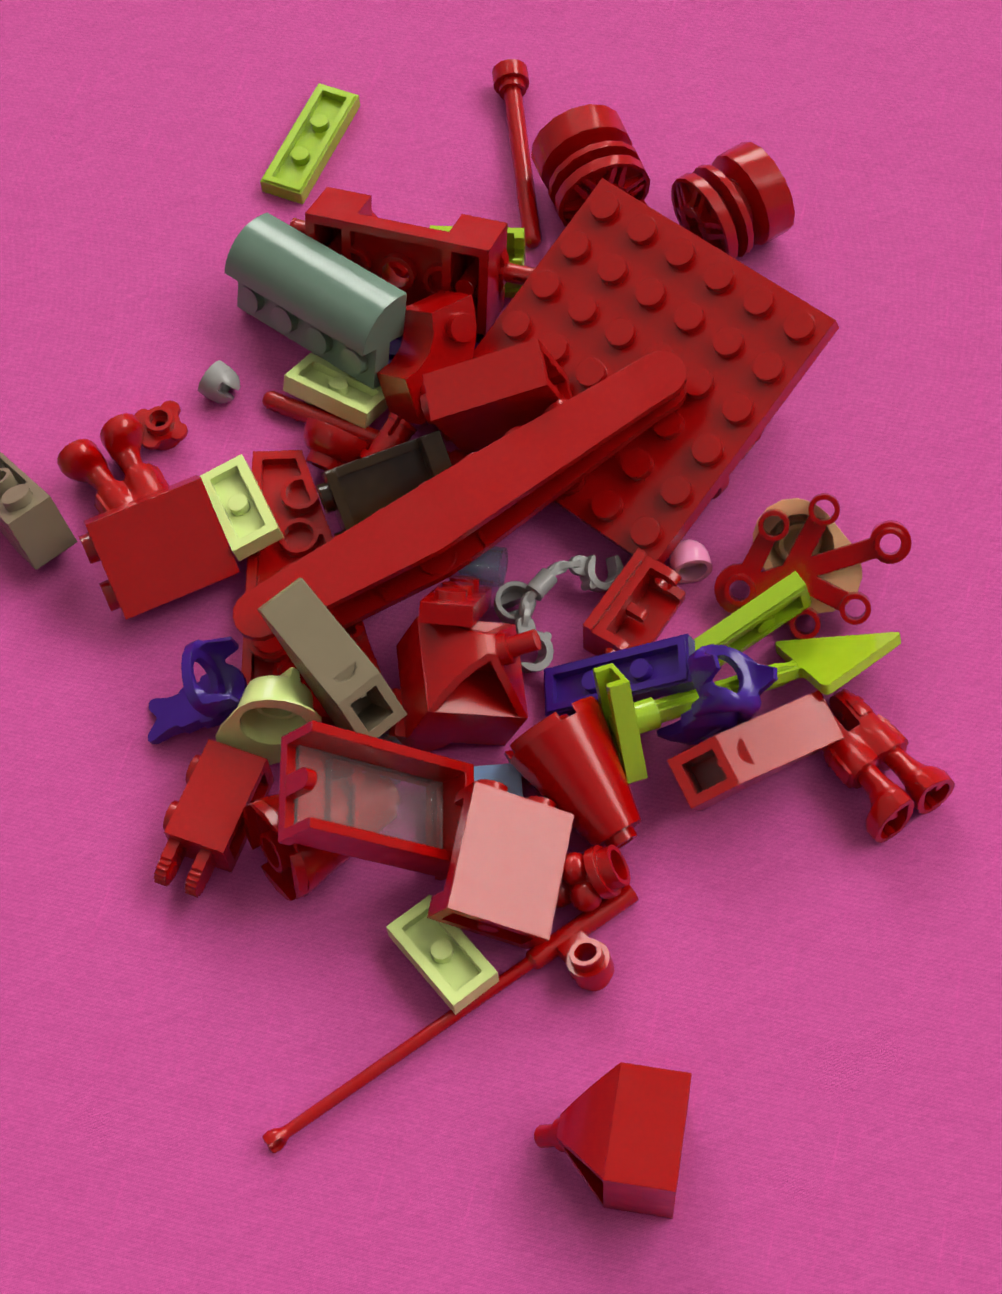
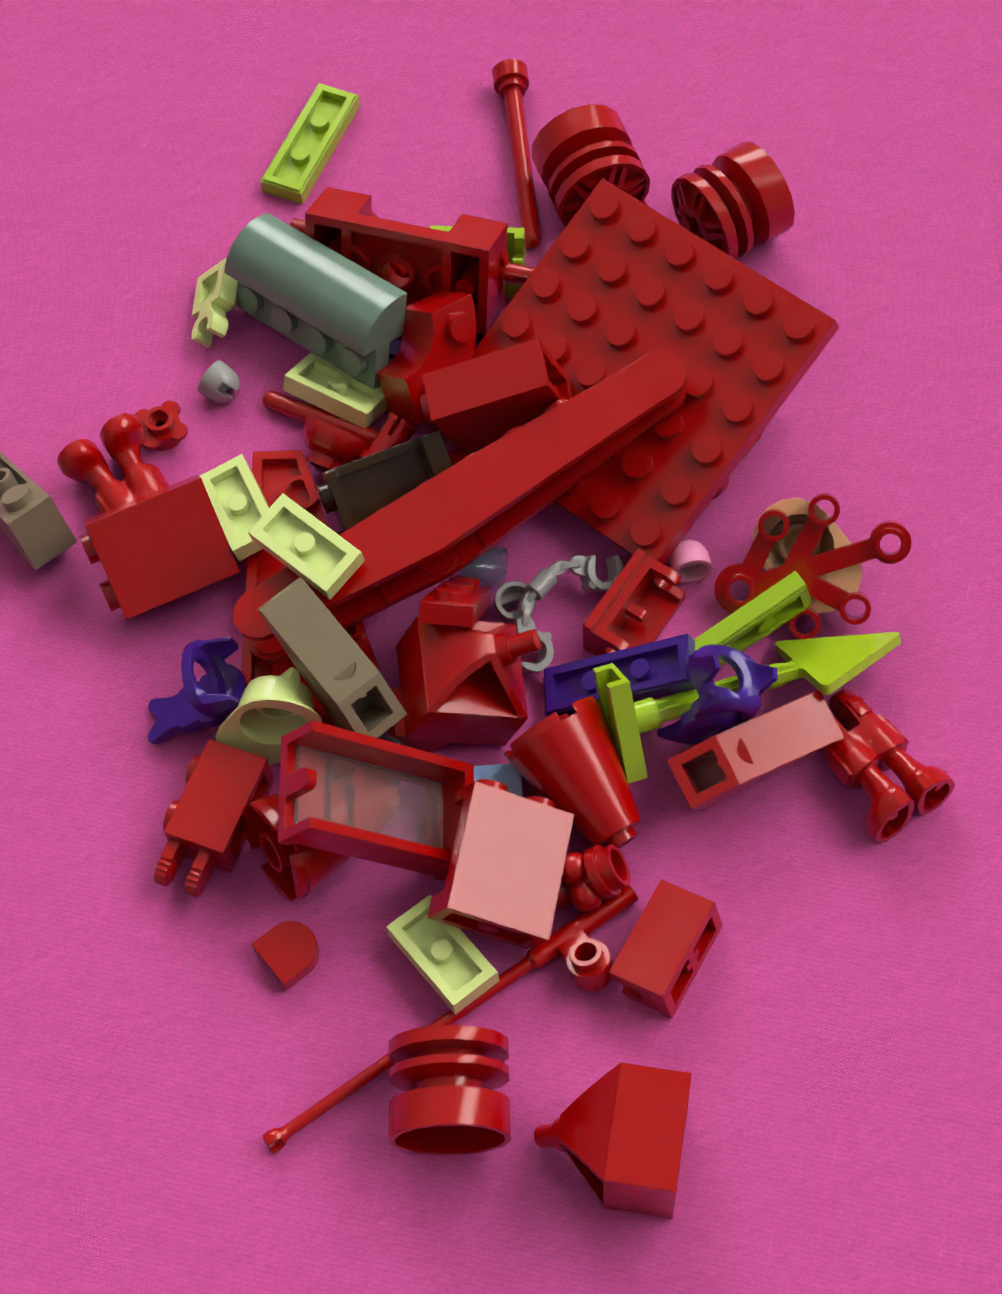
none -> yellowish green plate [192,258,238,348]
none -> yellowish green plate [248,493,365,600]
none -> red tile [251,921,319,991]
none -> red wheel [389,1025,511,1155]
none -> red hinge [608,879,723,1019]

